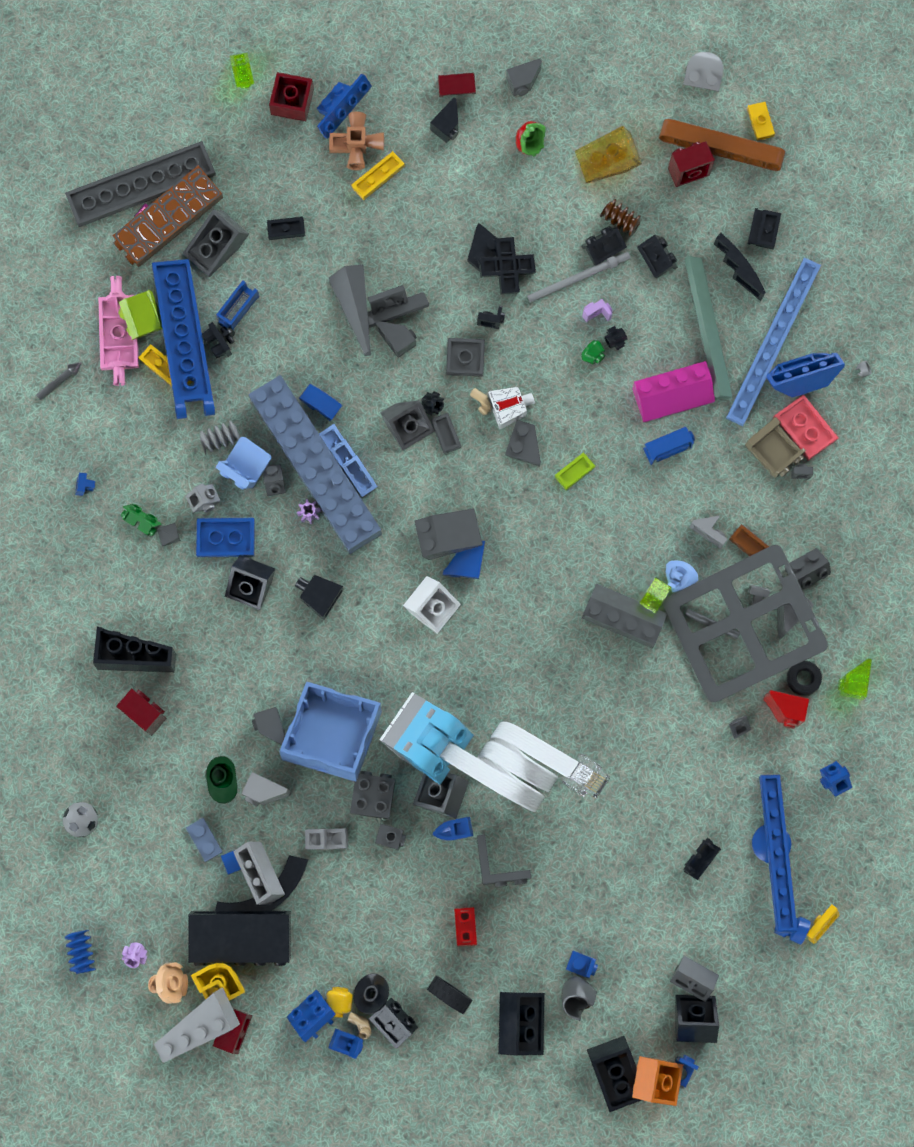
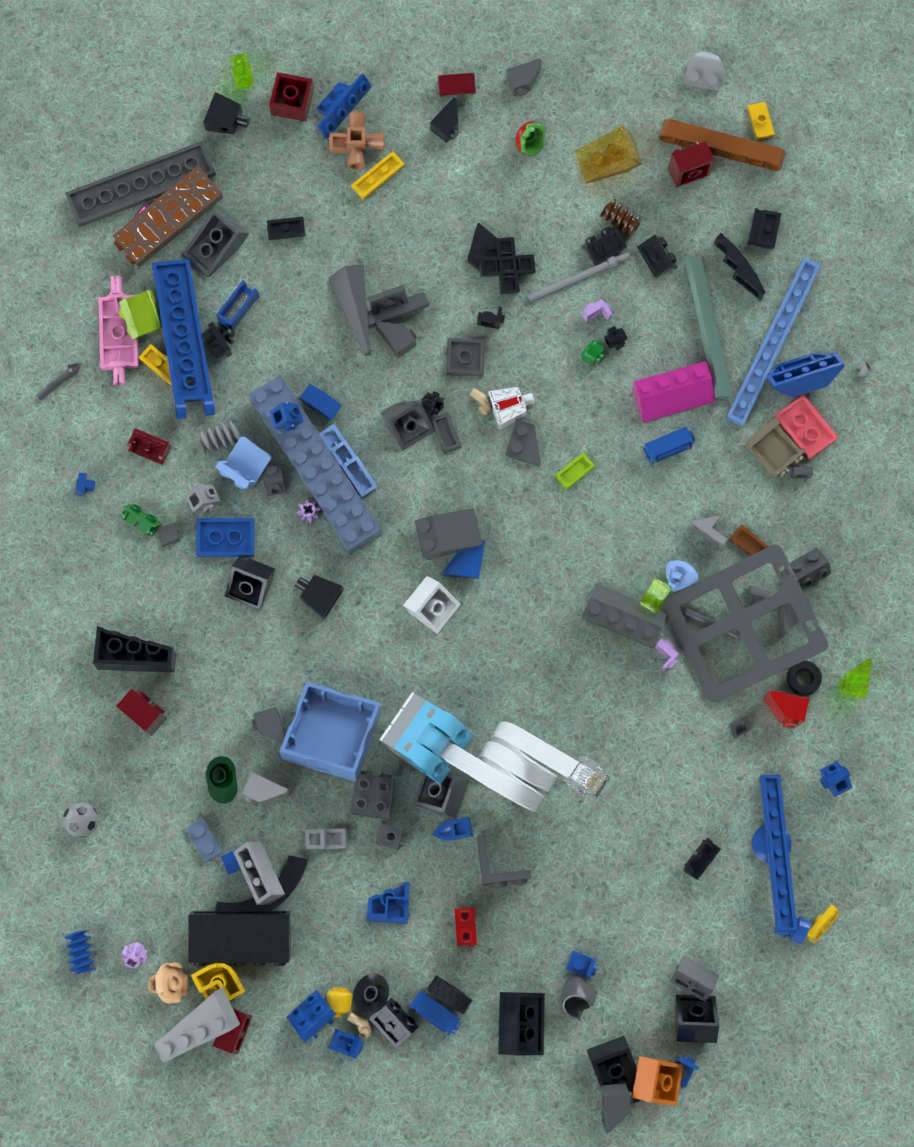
none -> dark red hinge [127,428,171,465]
none -> black torso [203,92,250,134]
none -> blue brick [270,402,303,431]
none -> blue slope [367,882,410,924]
none -> blue window [409,990,461,1036]
none -> dark grey slope [601,1083,633,1133]
none -> lavender bracket [655,638,678,670]

